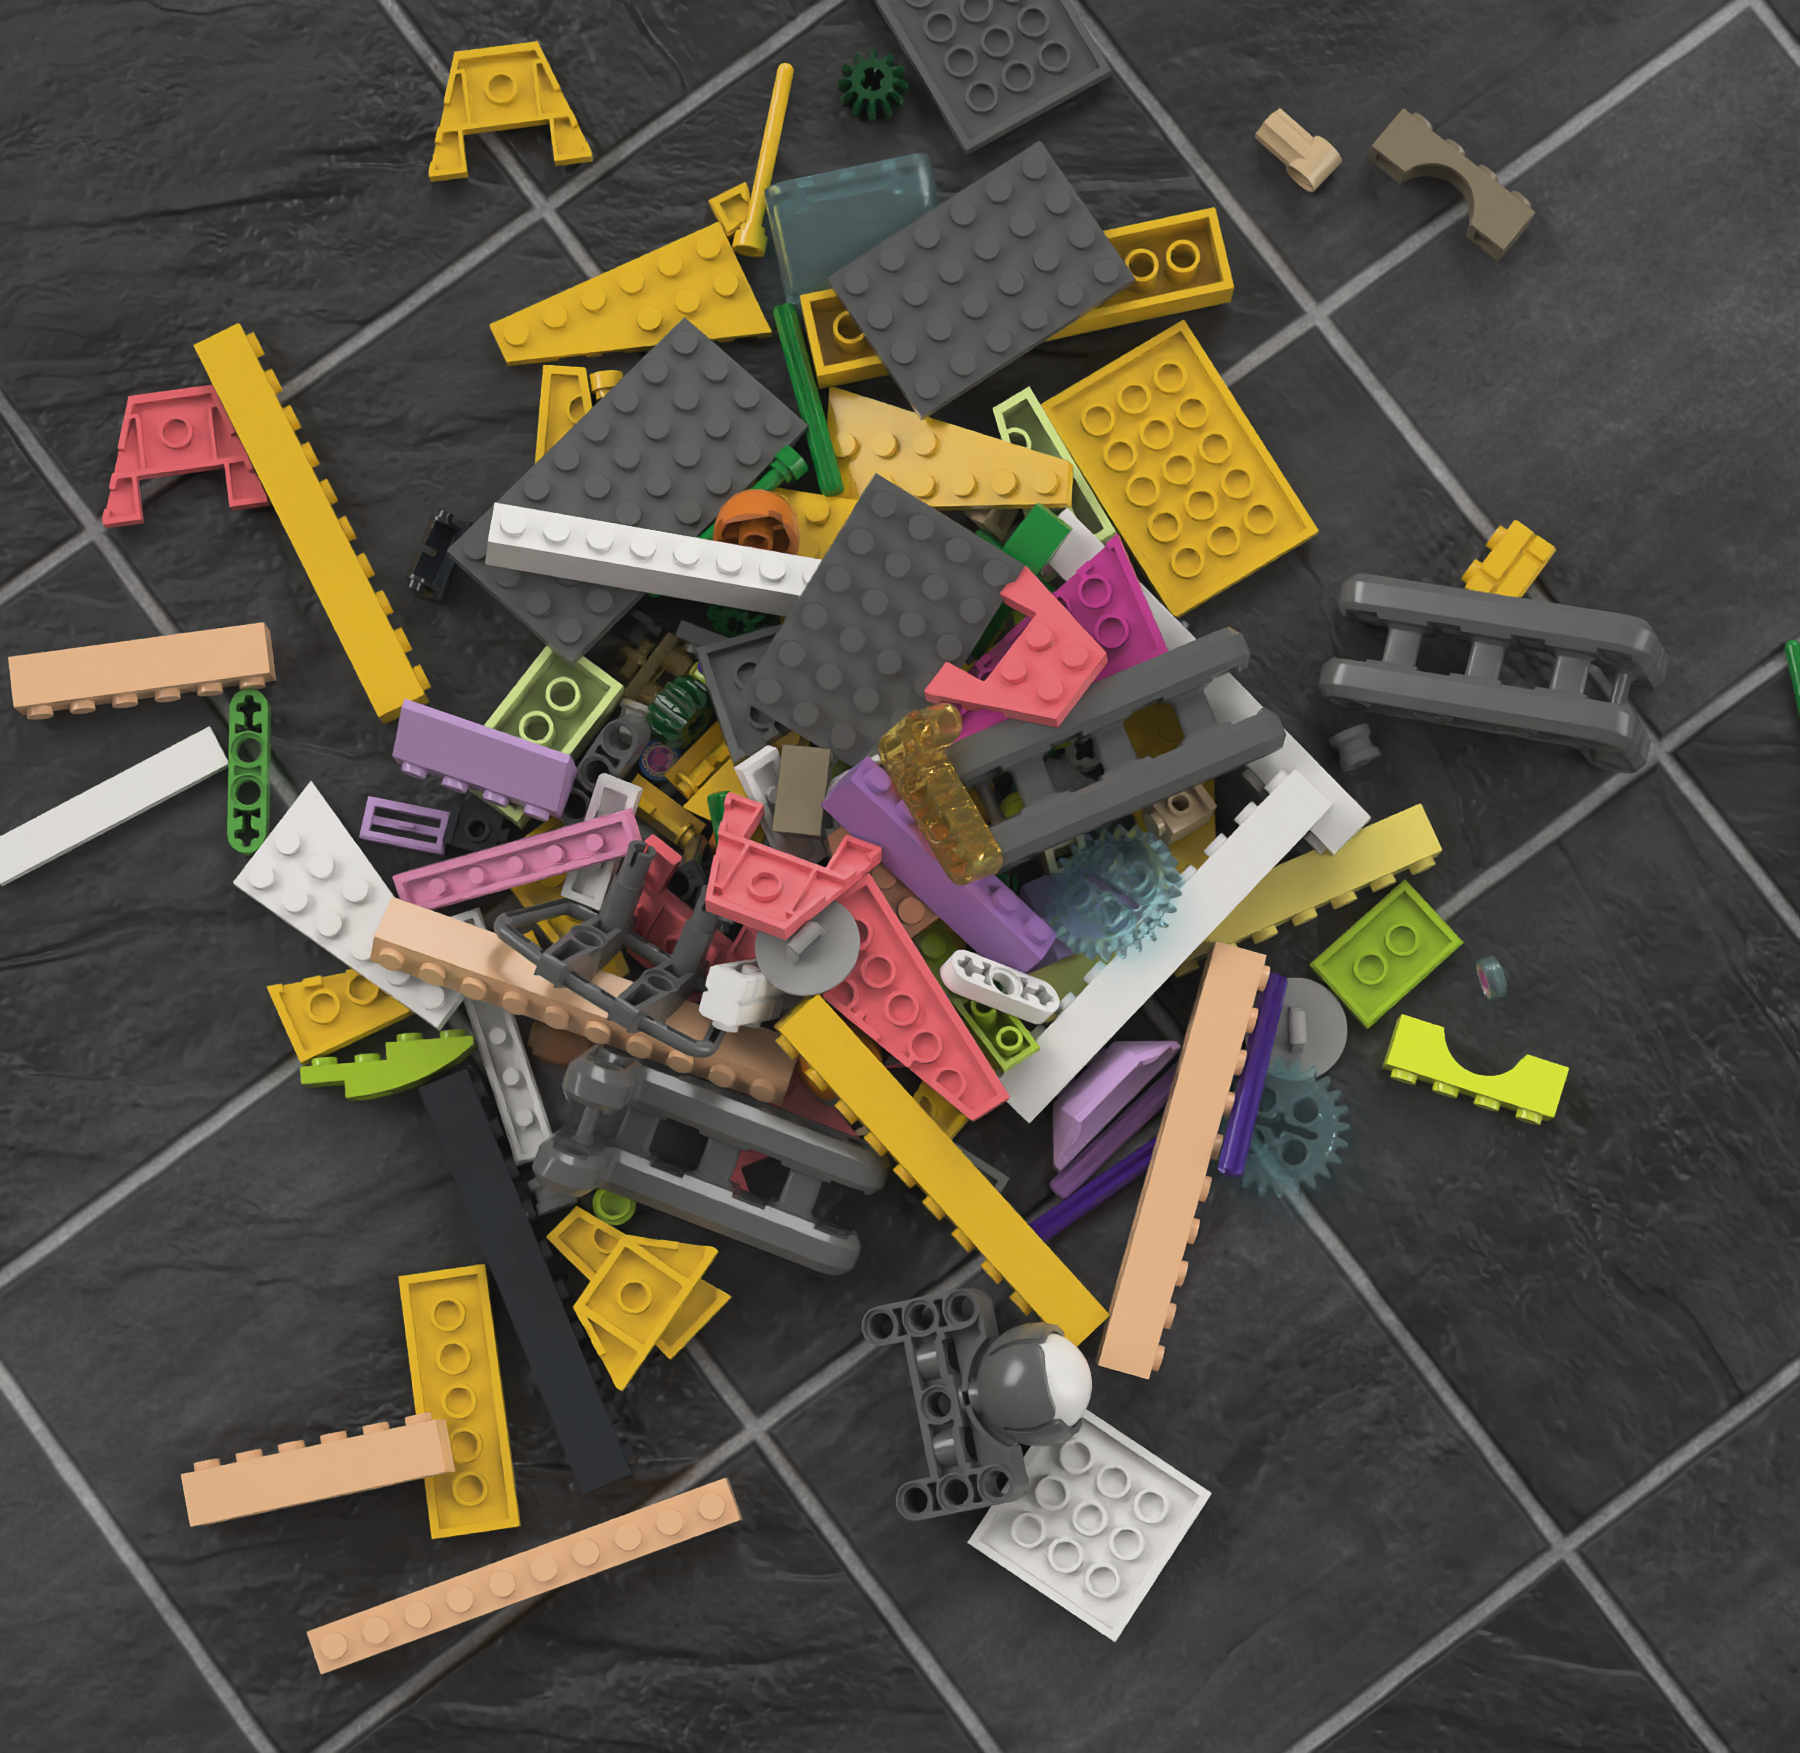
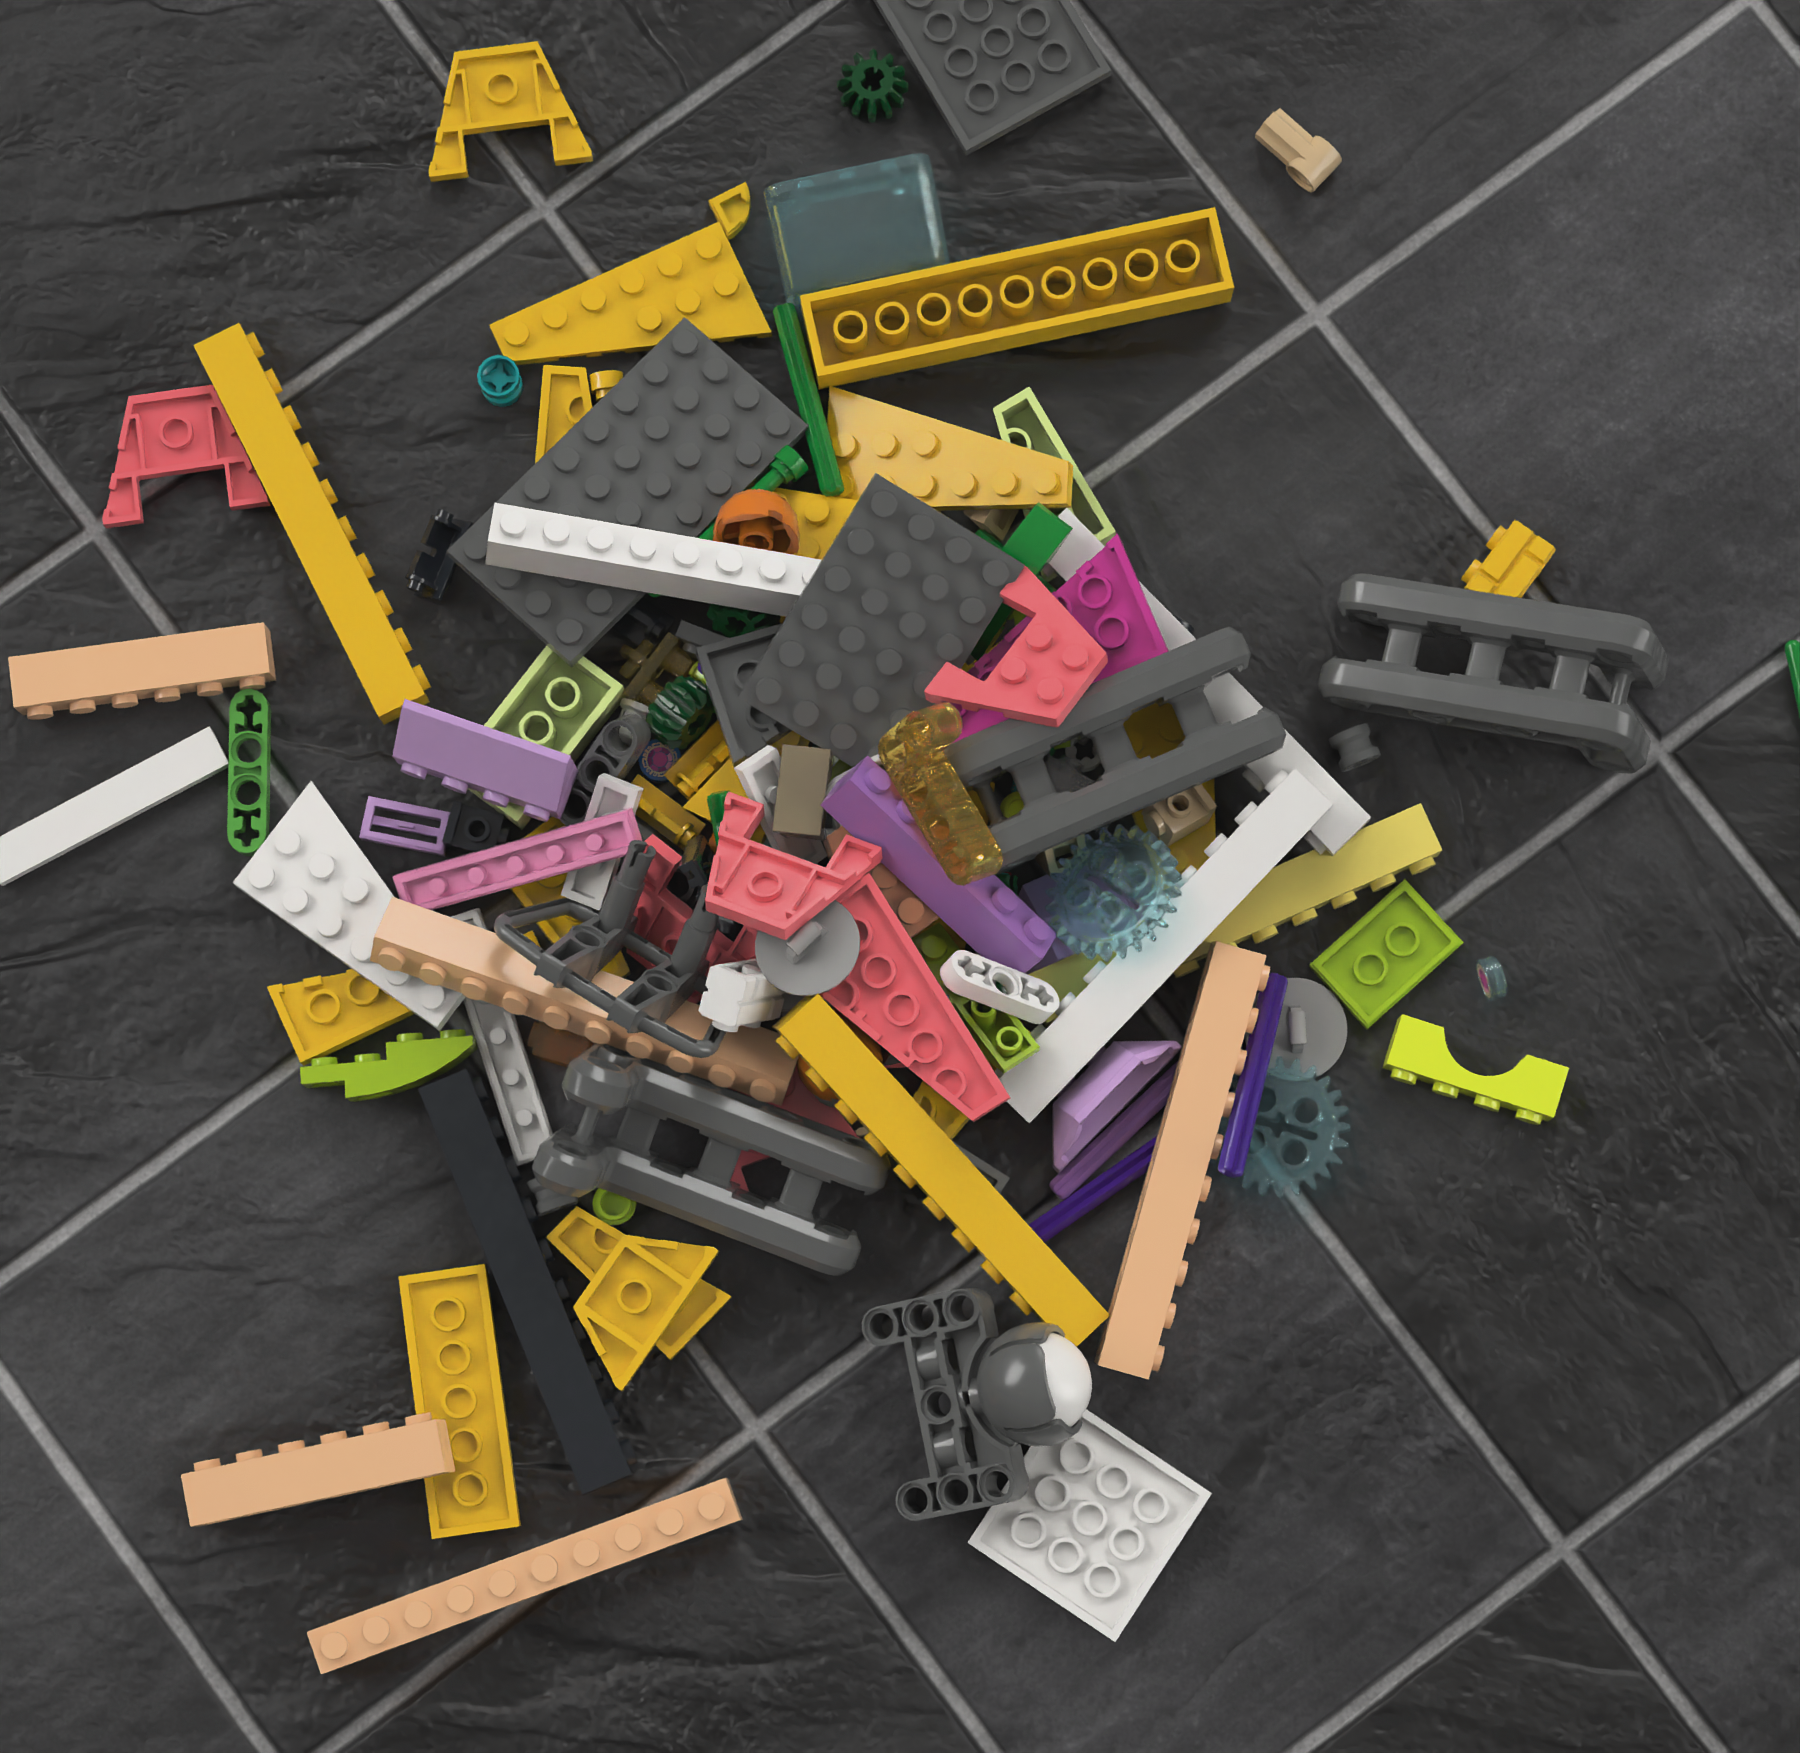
yellow piece [732,63,794,258] -> none
dark grey plate [827,141,1135,421] -> none
yellow plate [1040,319,1319,618] -> none
dark tan arch [1367,108,1535,262] -> none
none -> teal wheel [477,355,523,407]

